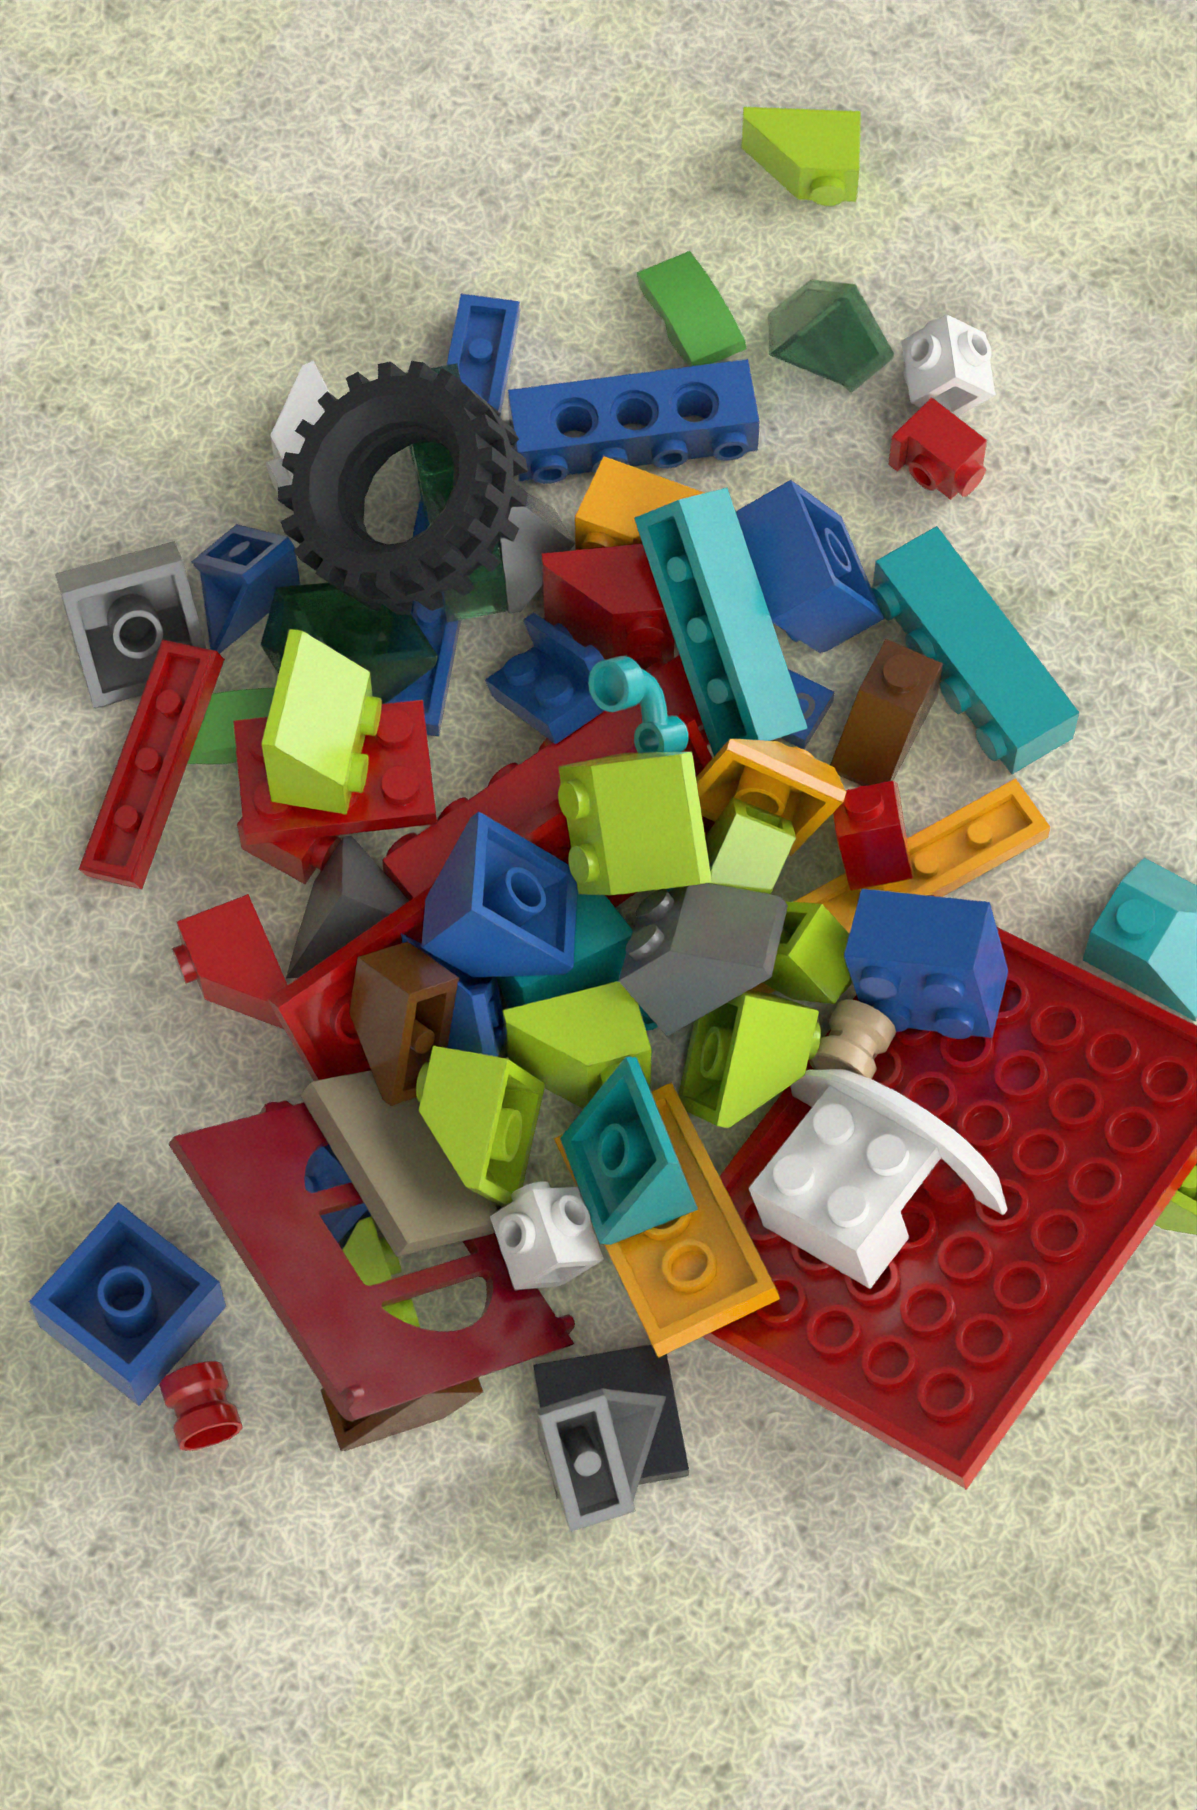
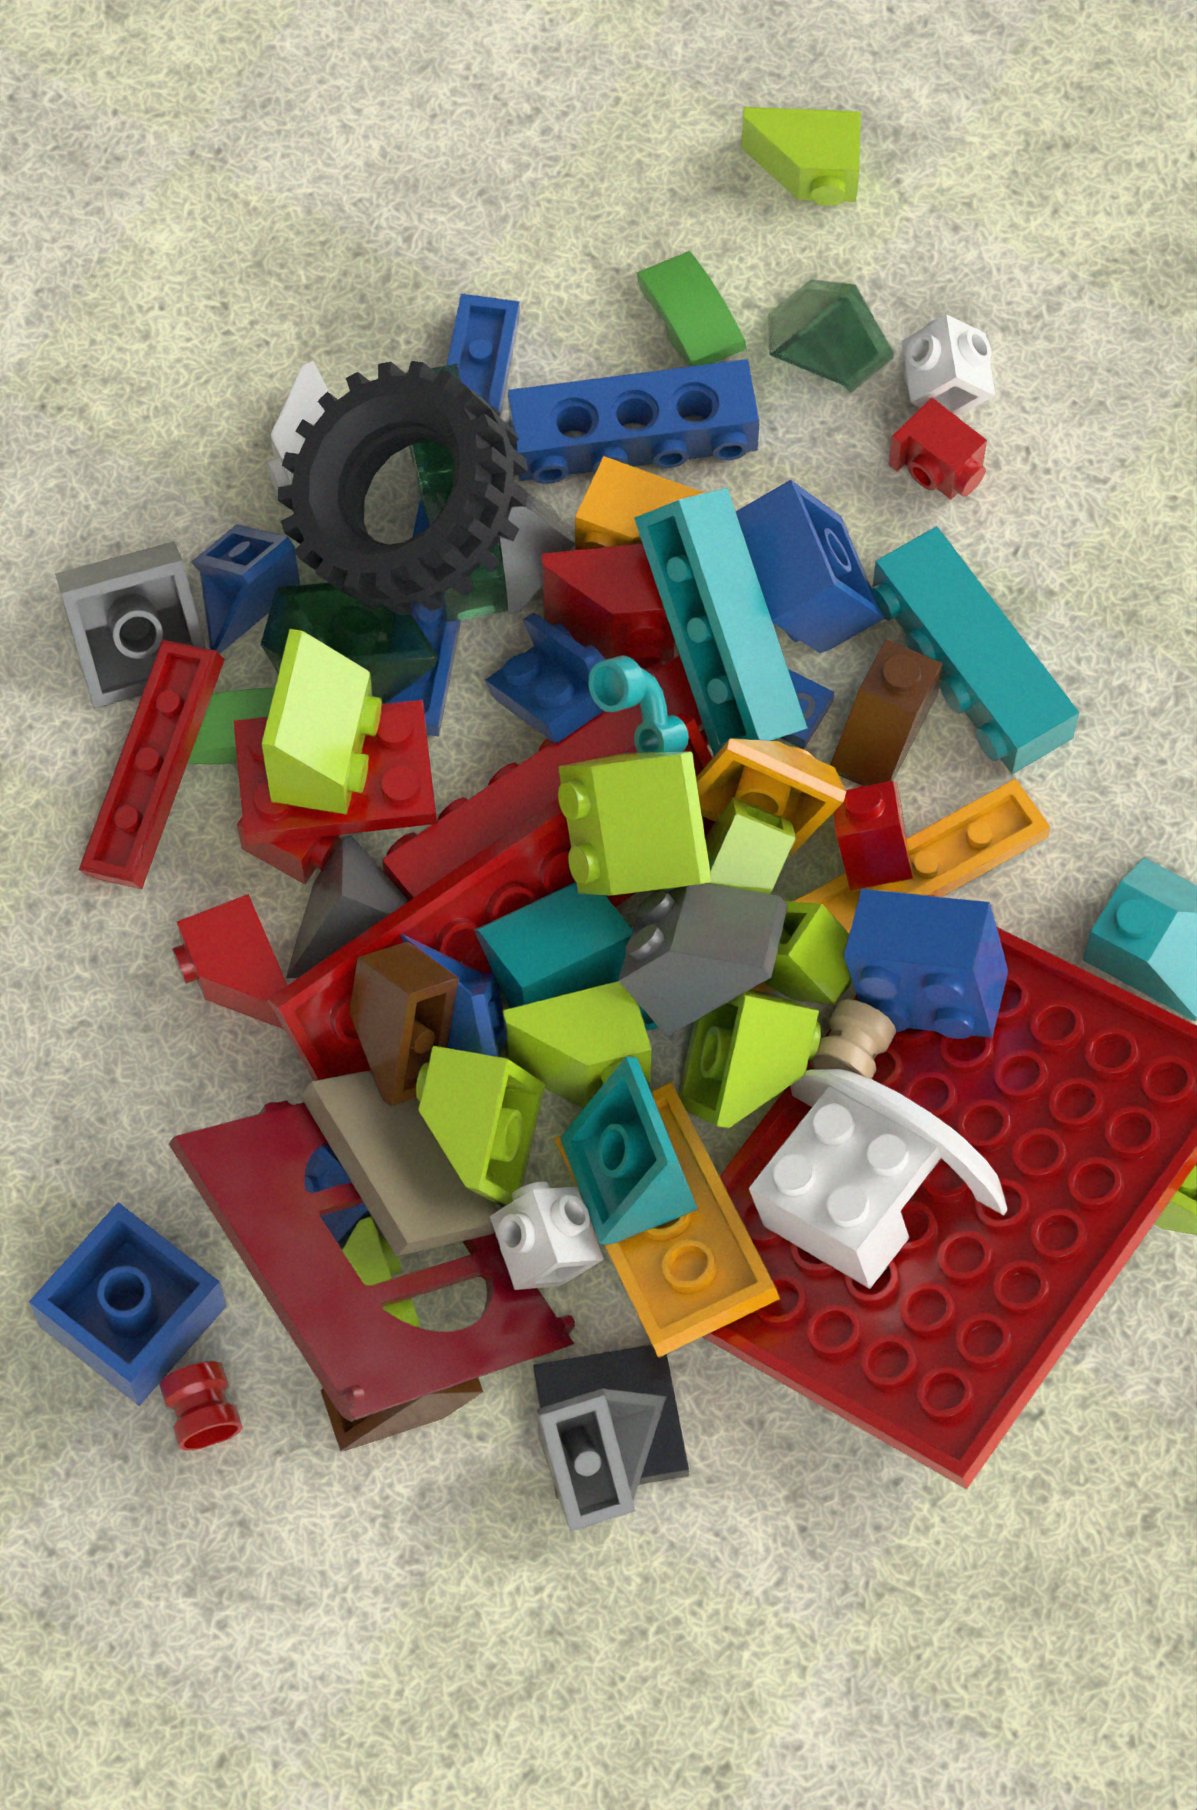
blue slope [422,811,578,977] -> none

